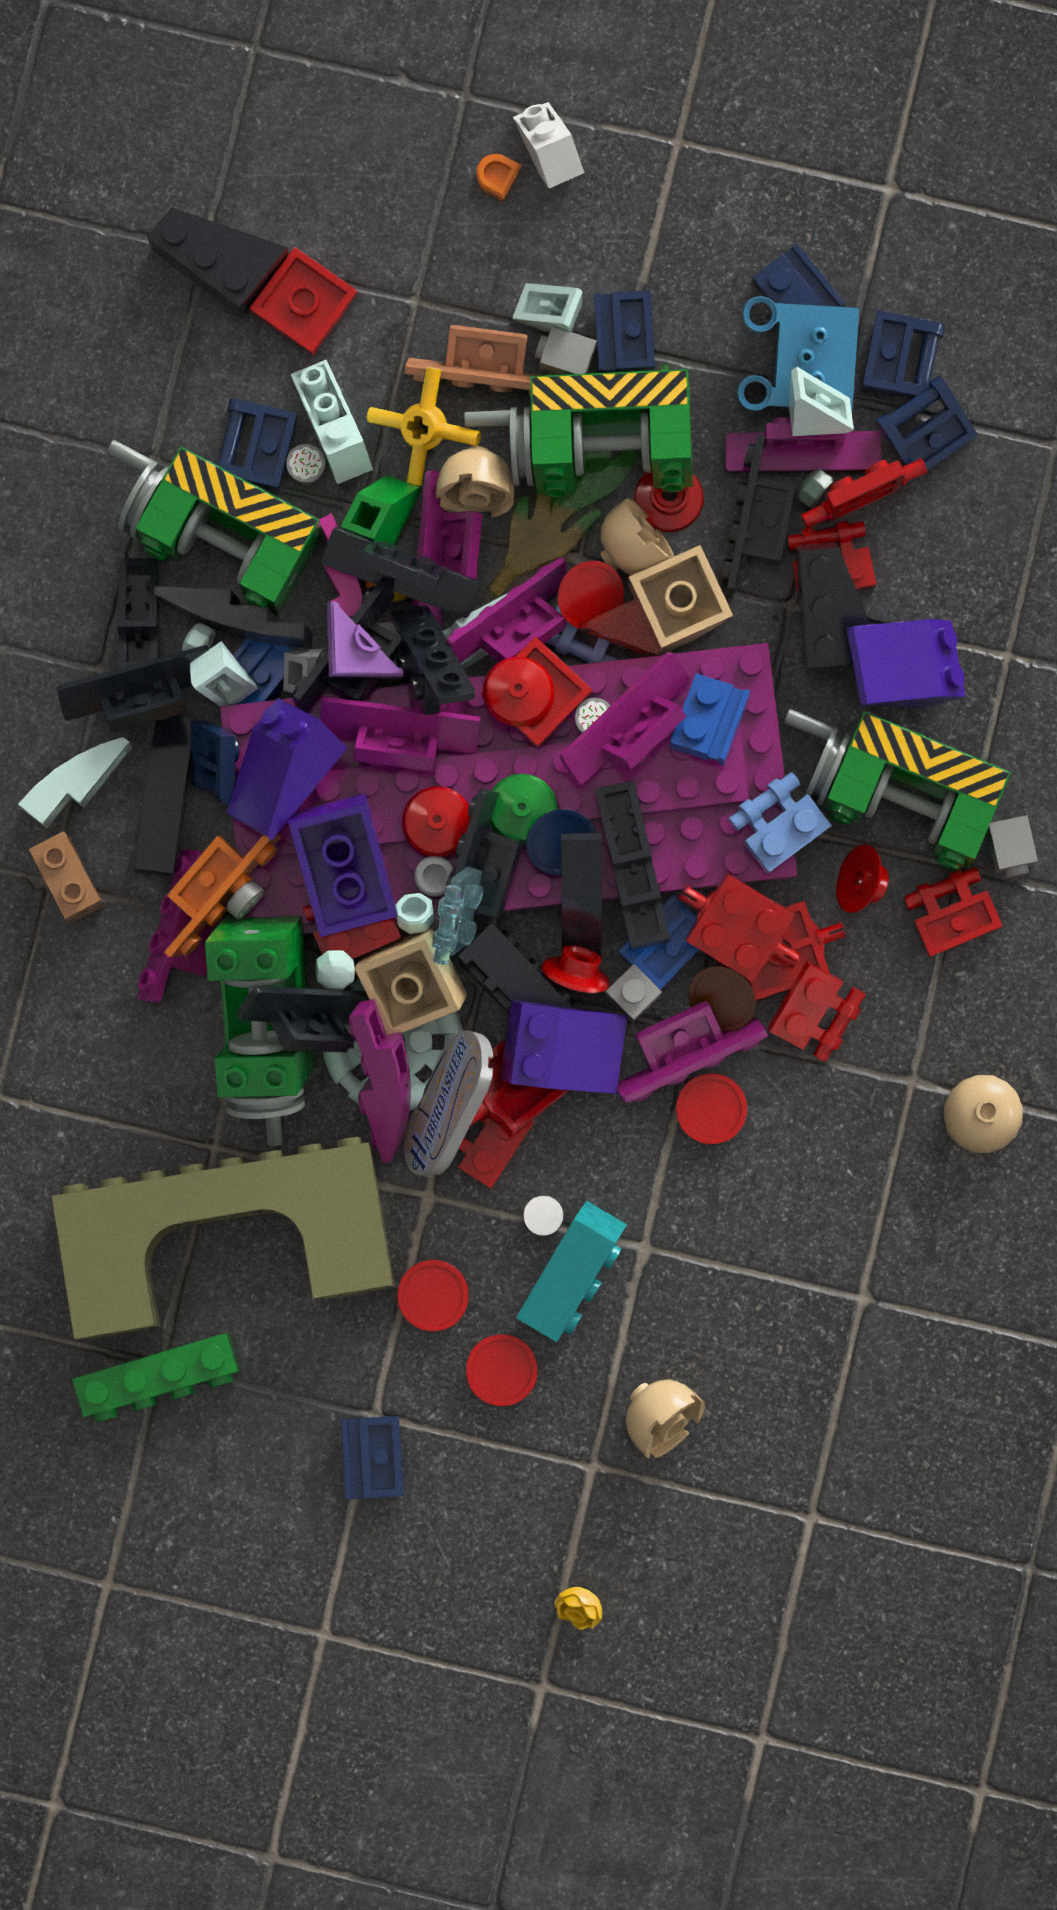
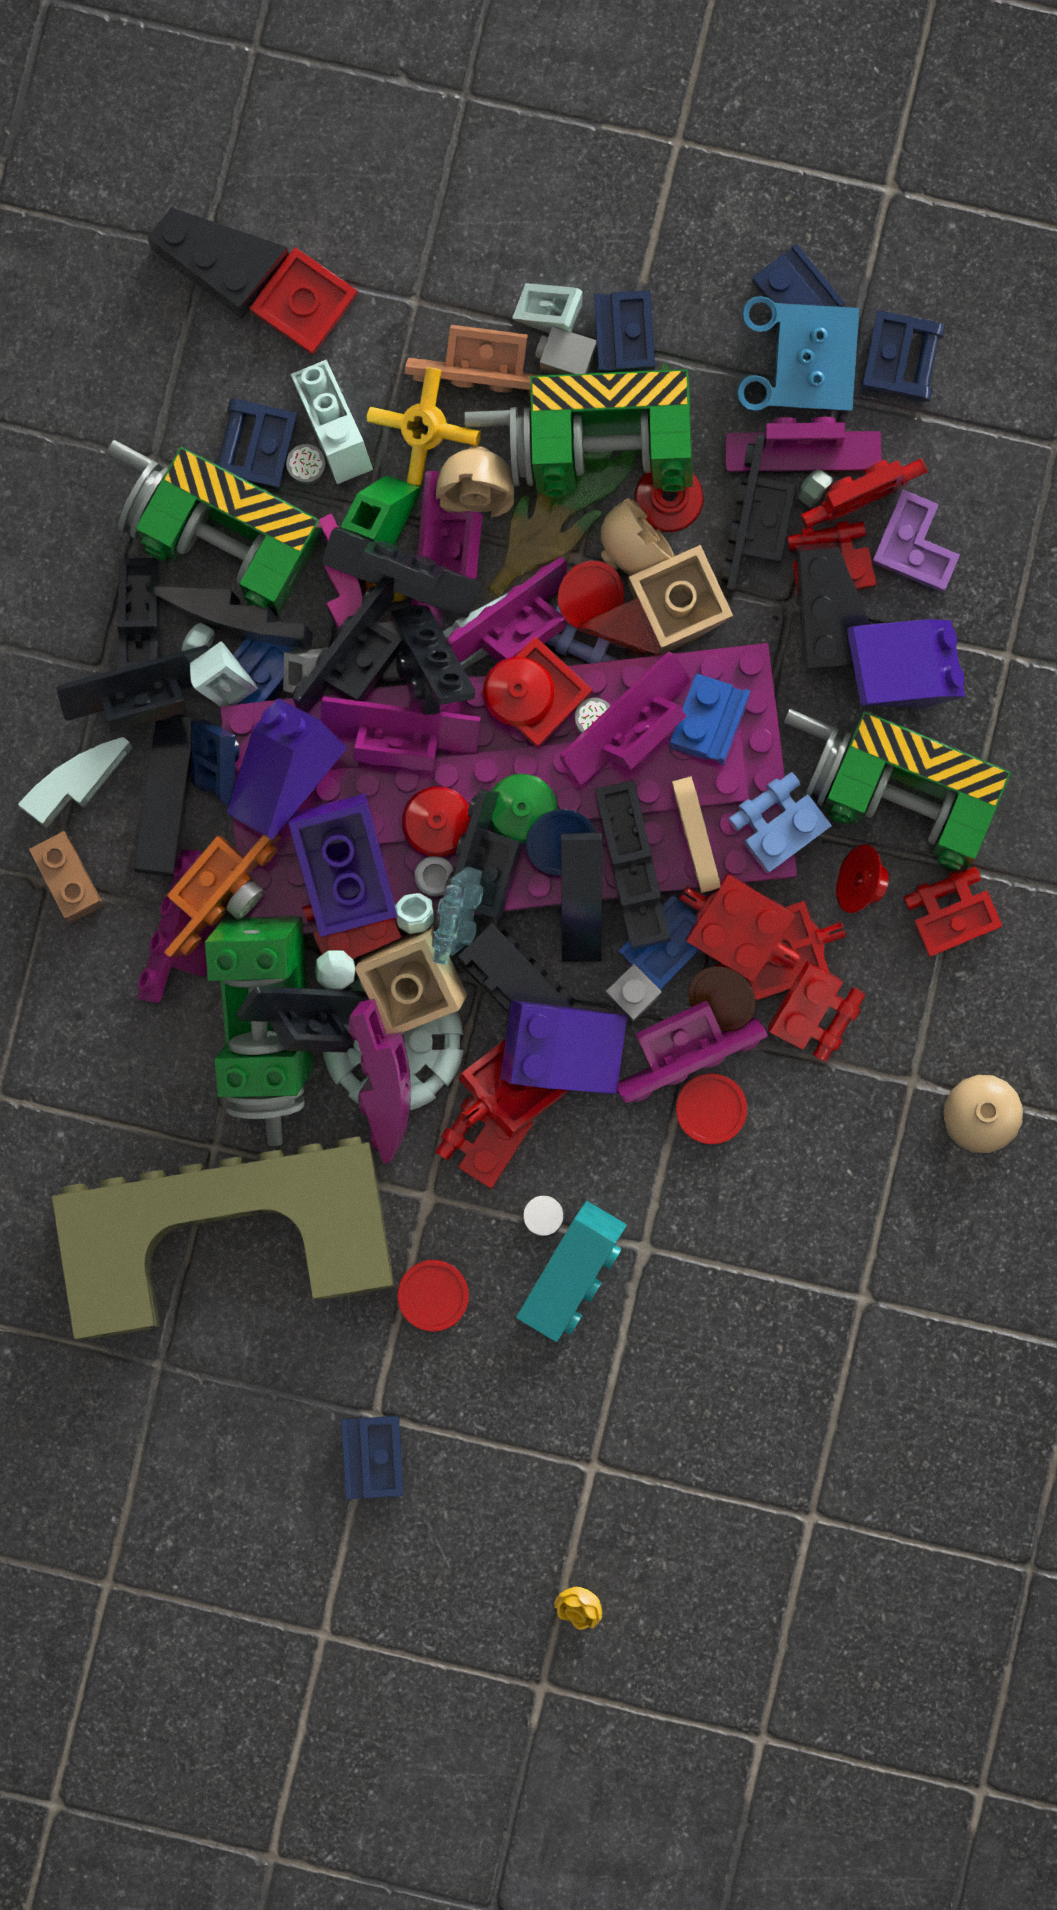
green brick [72,1333,241,1423] -> none
medium lavender tile [327,602,403,678] -> none
light grey tile [404,1030,493,1177] -> none
red piece [466,1334,538,1406] -> none
orange tile [476,154,522,202] -> none
white slope [513,102,584,188] -> none
red piece [541,945,610,993] -> none
tan cylinder [625,1379,705,1459] -> none
light aqua slope [789,367,854,436] -> none
dark blue plate [875,376,978,479] -> none
light grey brick [986,815,1038,878] -> none
none -> tan beam [672,776,721,893]
none -> medium lavender plate [872,490,960,593]

